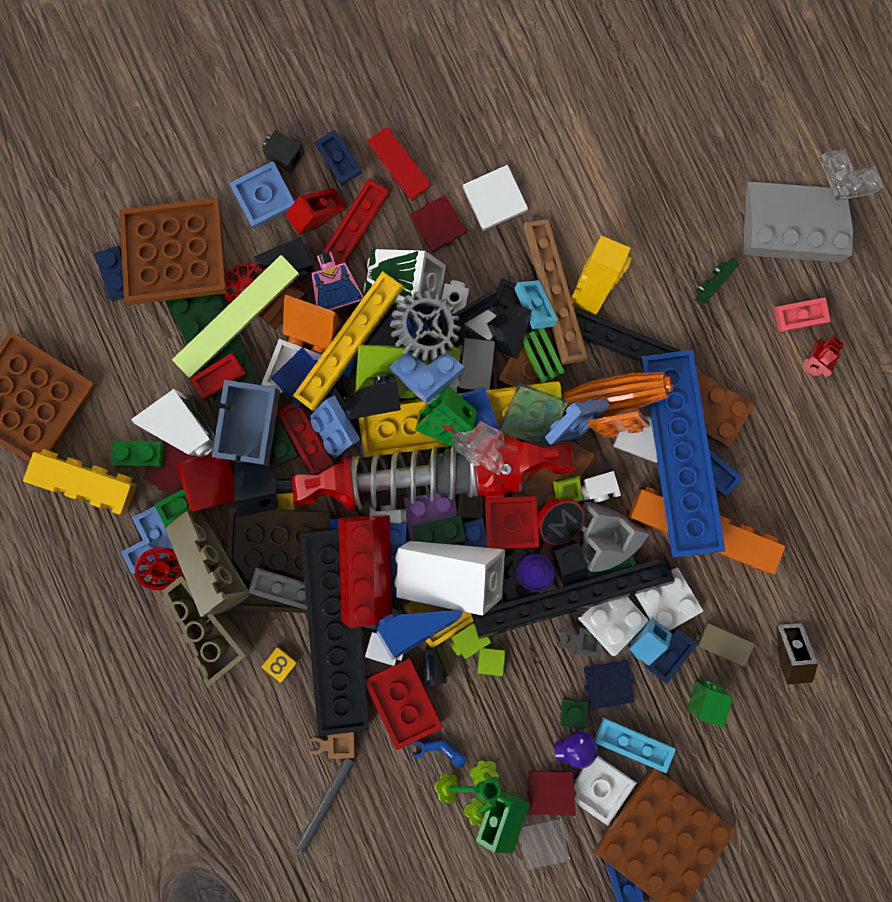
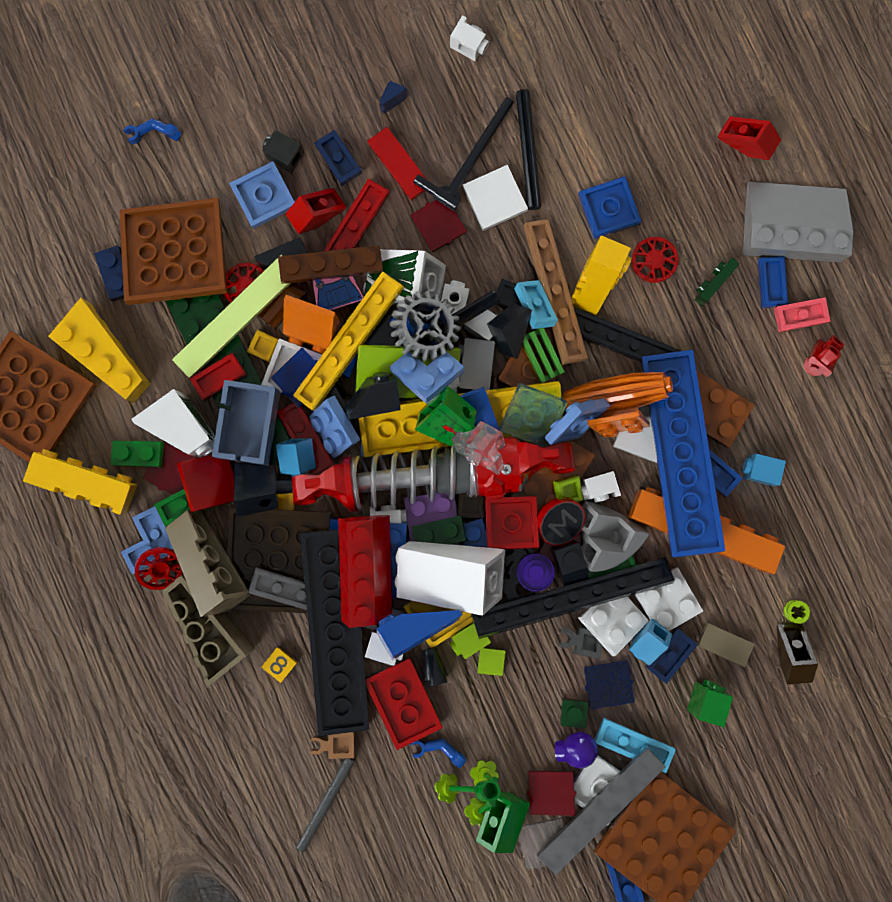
clear plate [819,149,884,201] -> none
none -> yellow wedge [48,298,150,403]
none -> blue arm [123,119,182,144]
none -> yellow tile [247,330,279,363]
none -> dark azure brick [276,438,316,477]
none -> reddish brown plate [278,245,383,284]
none -> dark blue slope [379,80,408,113]
none -> black bar [413,97,514,211]
none -> white brick [450,15,490,61]
none -> black axle [516,89,541,211]
none -> flat silver tile [537,746,666,875]
none -> blue tile [578,176,642,239]
none -> red wheel [631,237,679,283]
none -> red slope [717,116,782,160]
none -> dark azure brick [742,454,786,486]
none -> blue tile [758,256,788,308]
none -> lime bush [783,600,810,624]

